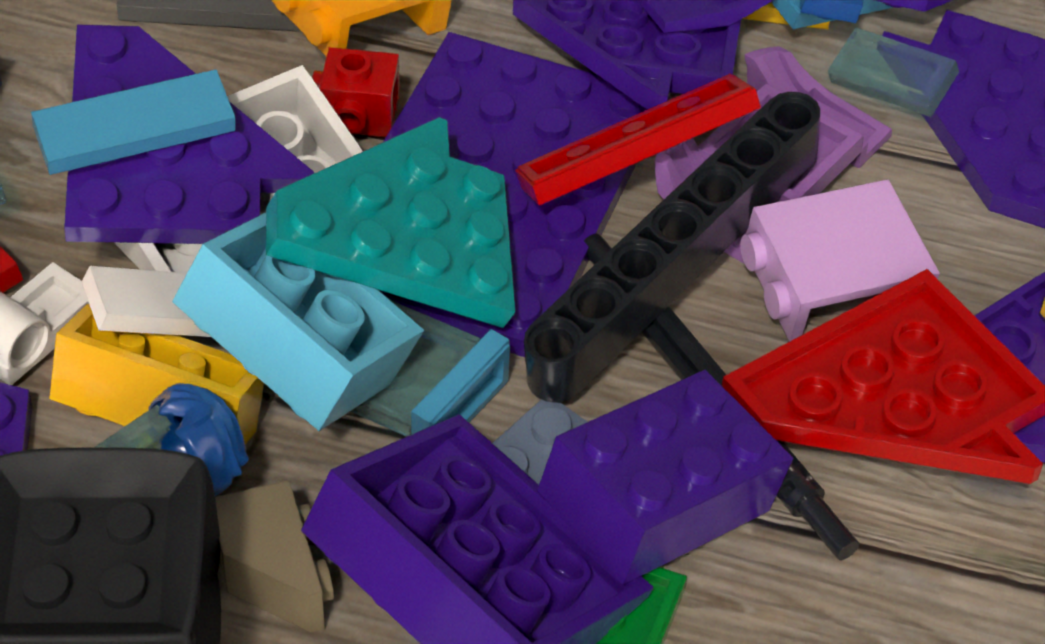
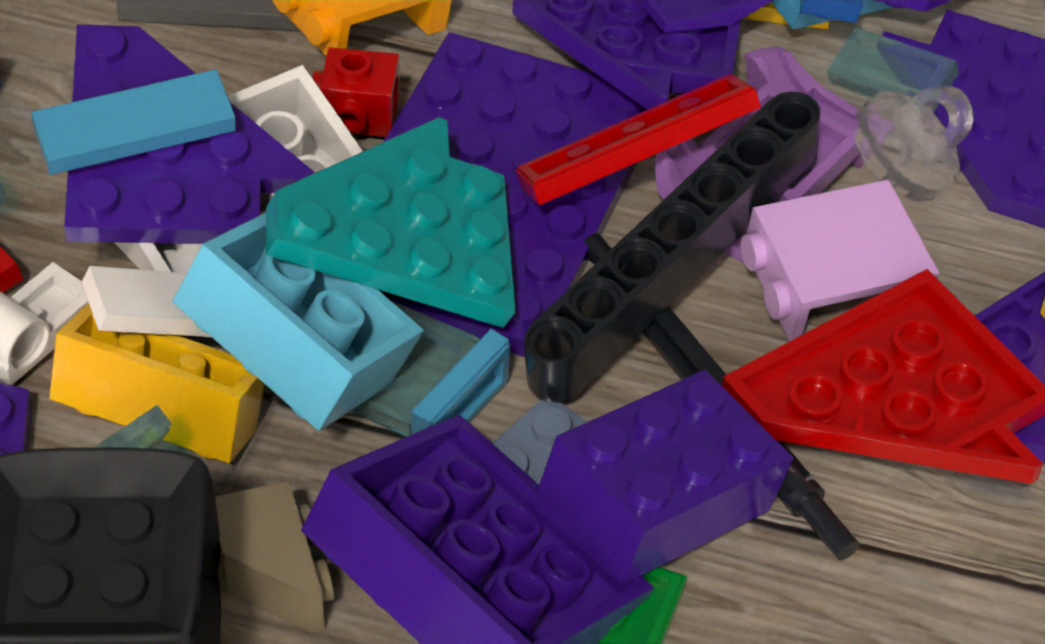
blue hair [148,383,249,497] -> none
none -> clear tile [854,85,973,201]

